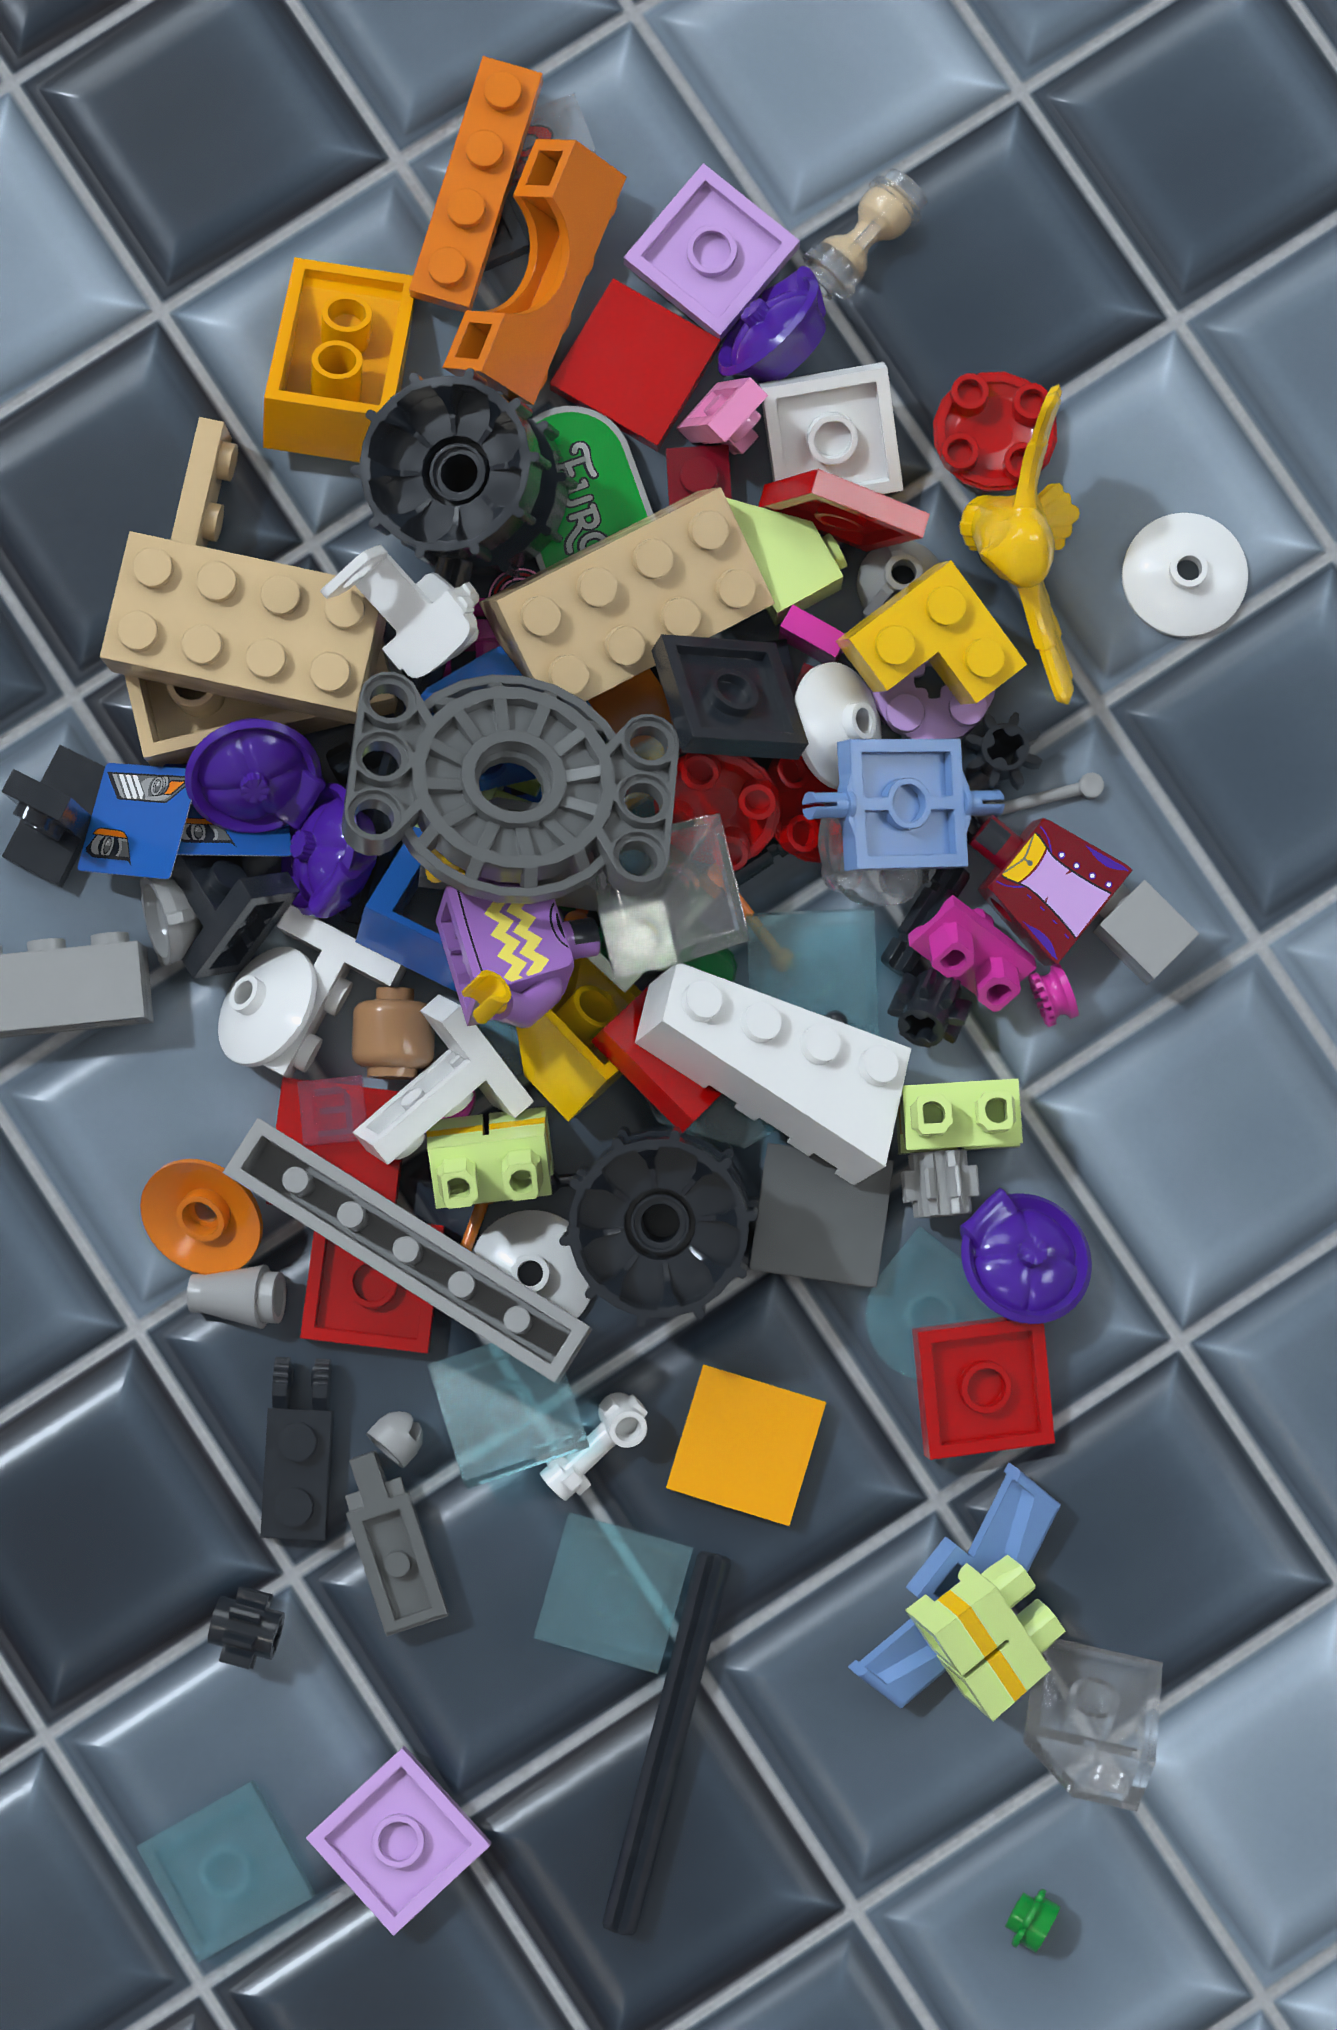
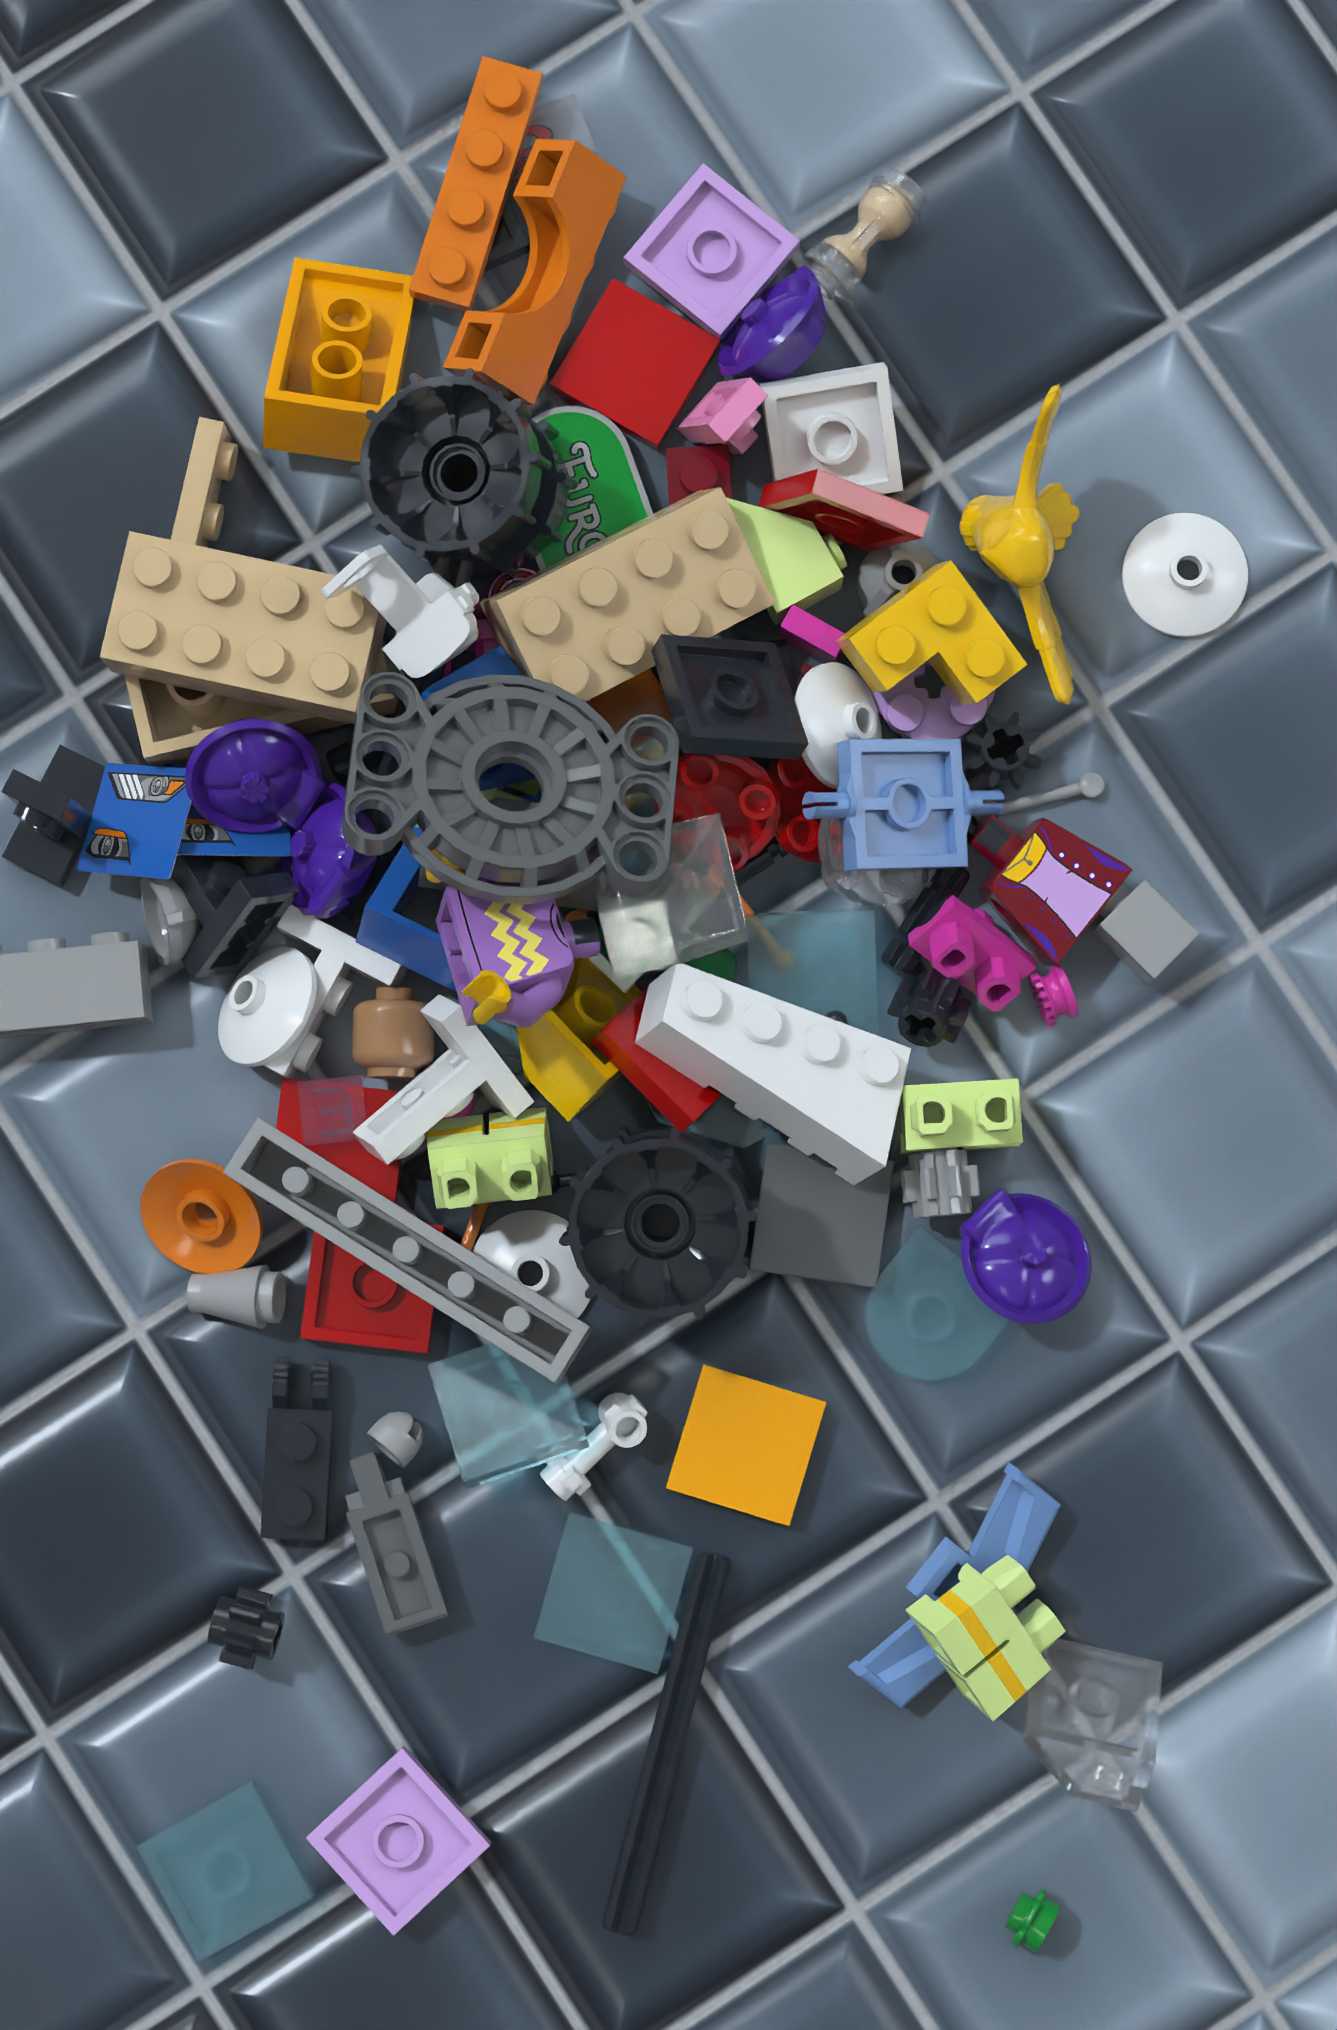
red tile [912,1317,1055,1460] -> none
red dish [933,372,1057,491] -> none

